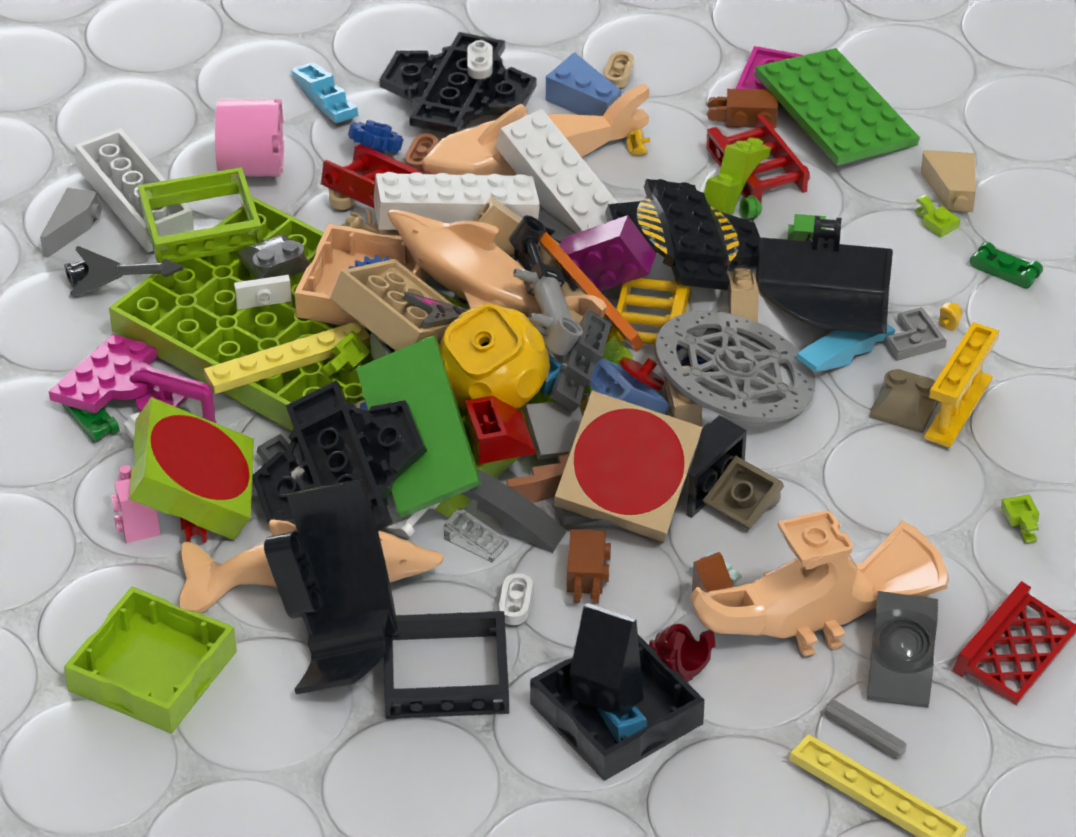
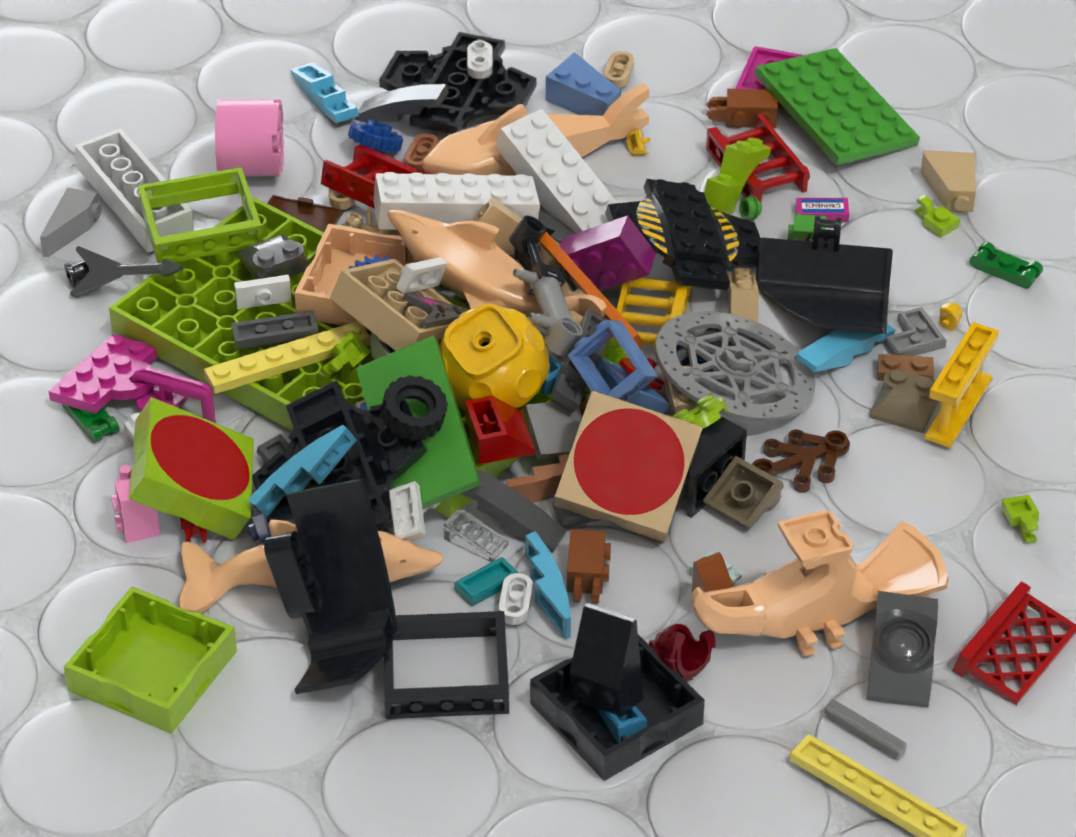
none -> dark grey plate [231,311,318,350]
none -> dark blue plate [247,513,272,544]
none -> medium azure slope [248,425,357,518]
none -> reddish brown door [267,195,344,232]
none -> dark grey slope [354,84,449,122]
none -> black tyre [381,375,448,441]
none -> white plate [389,481,426,541]
none -> white plate [396,257,448,294]
none -> teal tile [454,557,519,607]
none -> medium azure slope [525,531,571,639]
none -> medium blue window [568,320,658,402]
none -> lime plate [673,394,728,429]
none -> reddish brown plant [752,429,850,493]
none -> tile [796,198,850,222]
none -> medium nougat plate [877,354,934,381]

